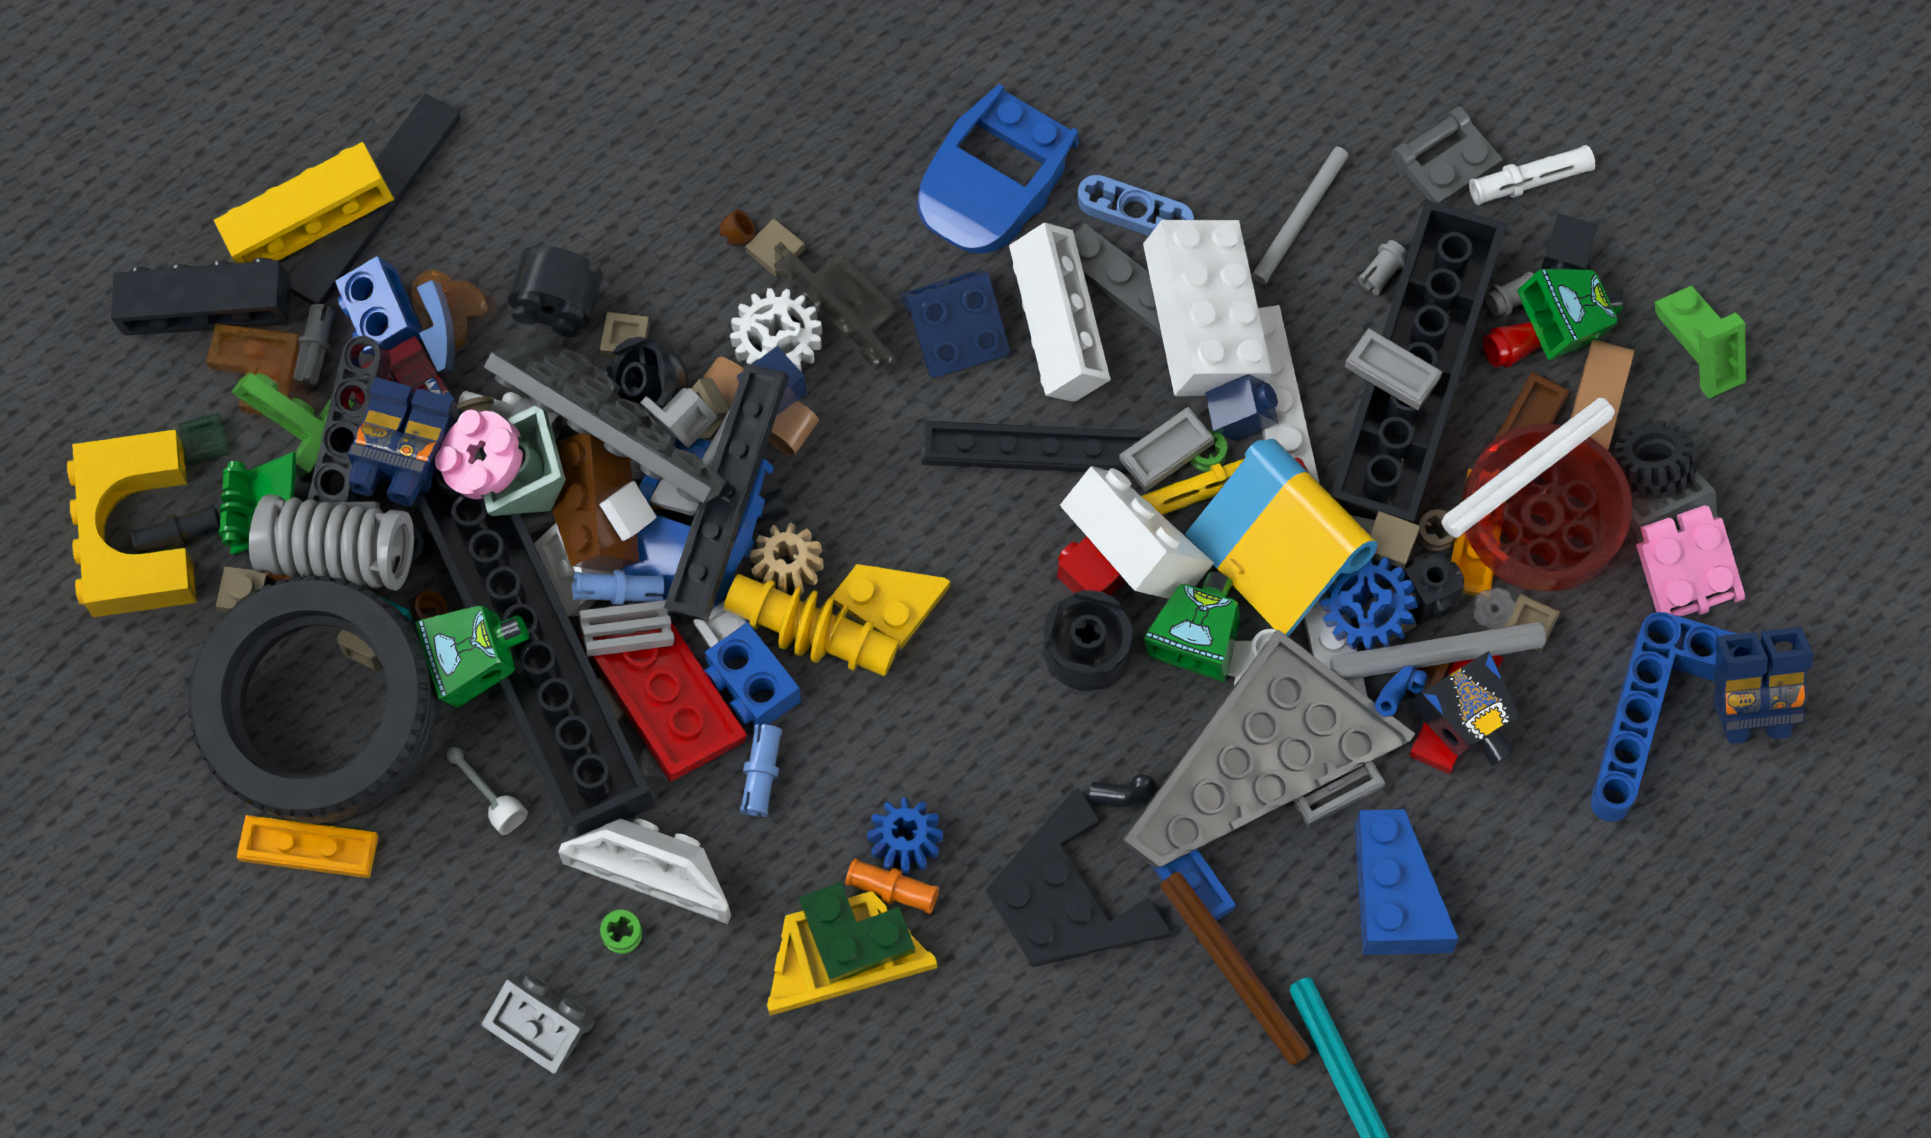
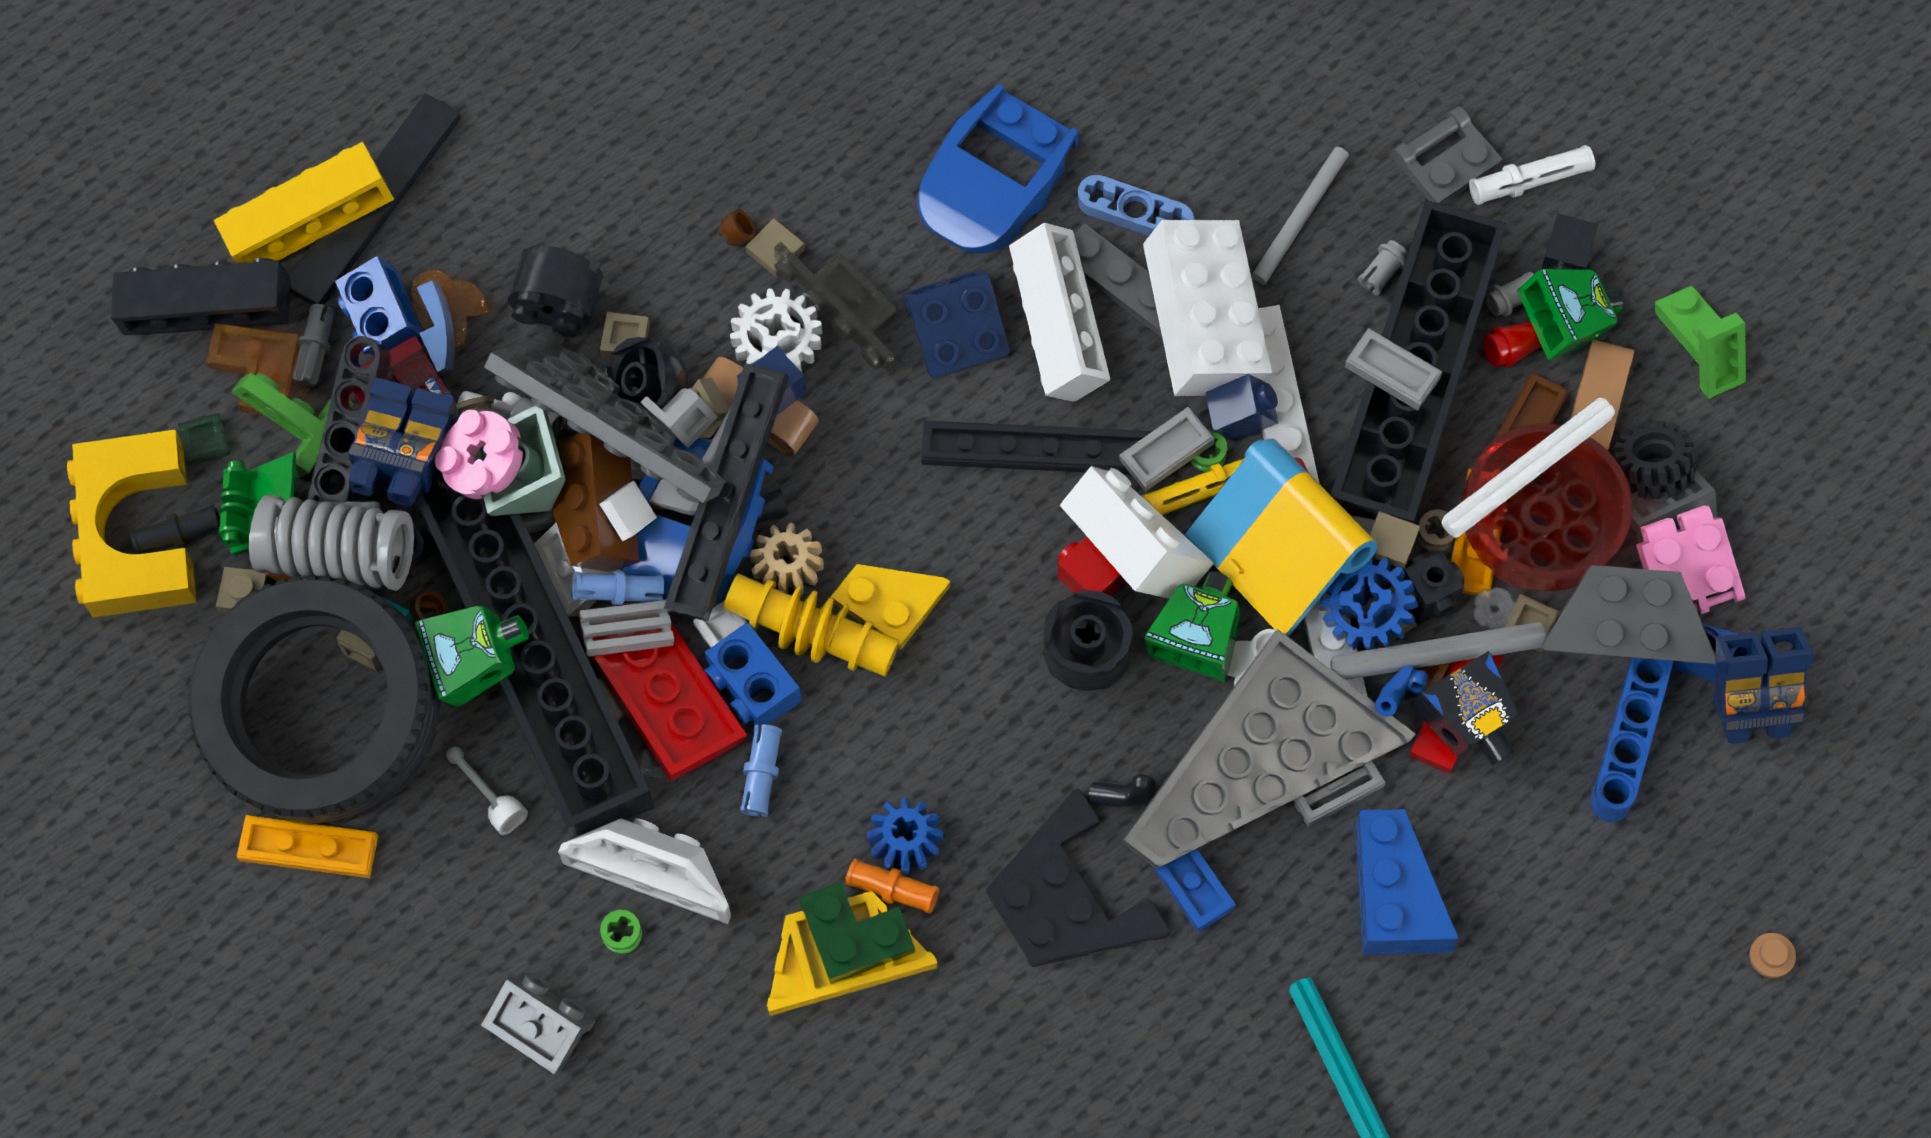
reddish brown axle [1161,872,1311,1065] -> none
none -> dark grey wing [1541,565,1716,664]
none -> medium nougat plate [1749,933,1796,978]

